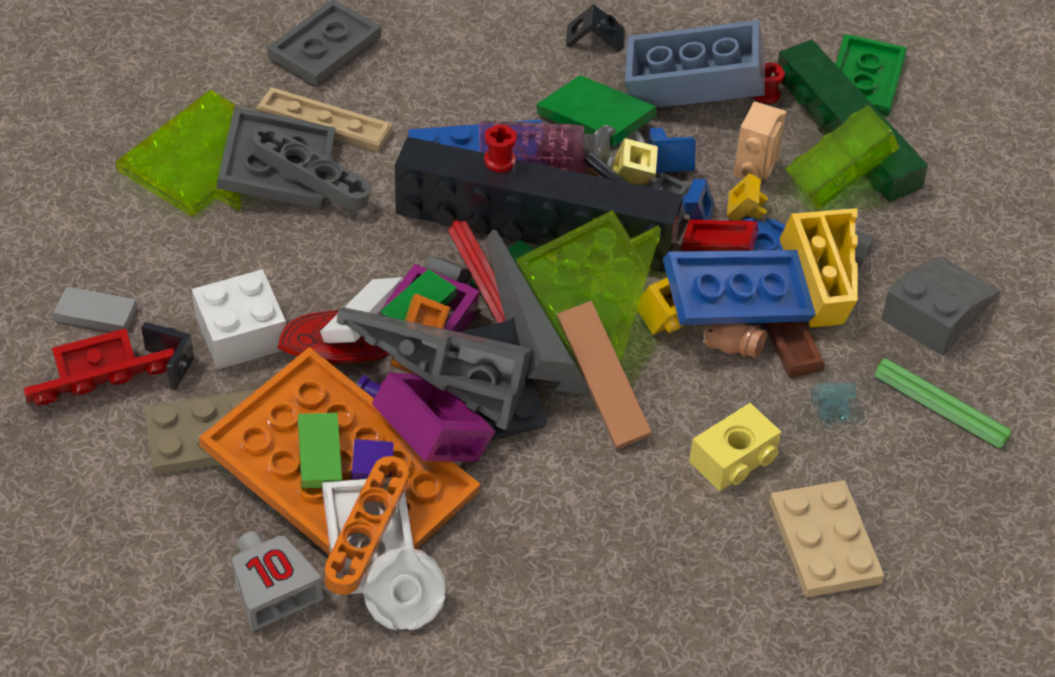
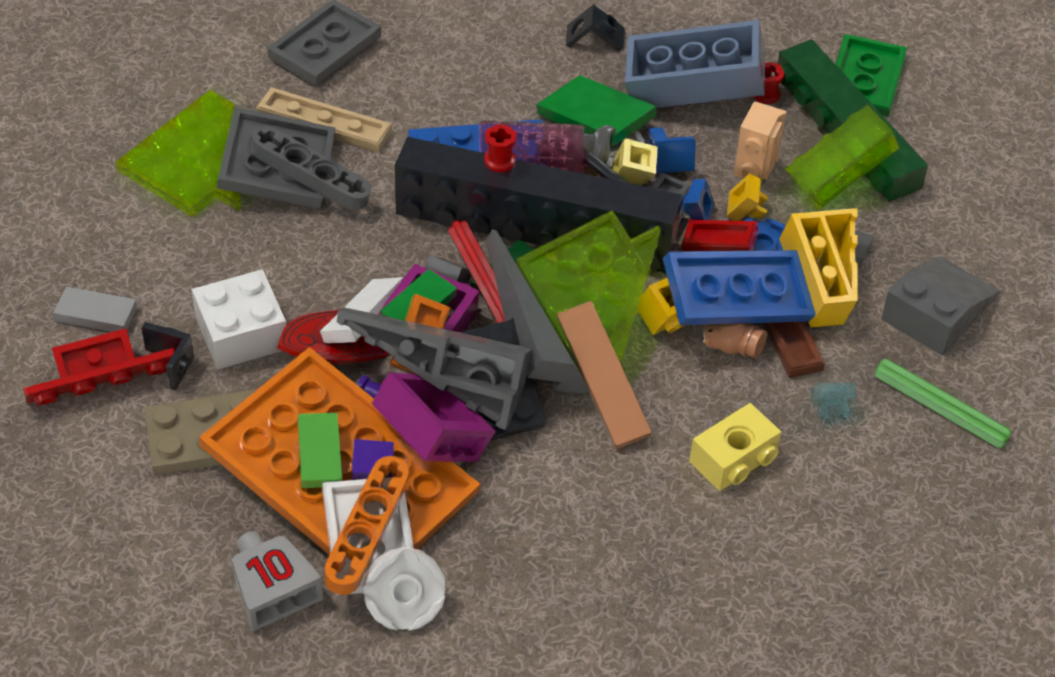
tan plate [769,480,884,598] -> none

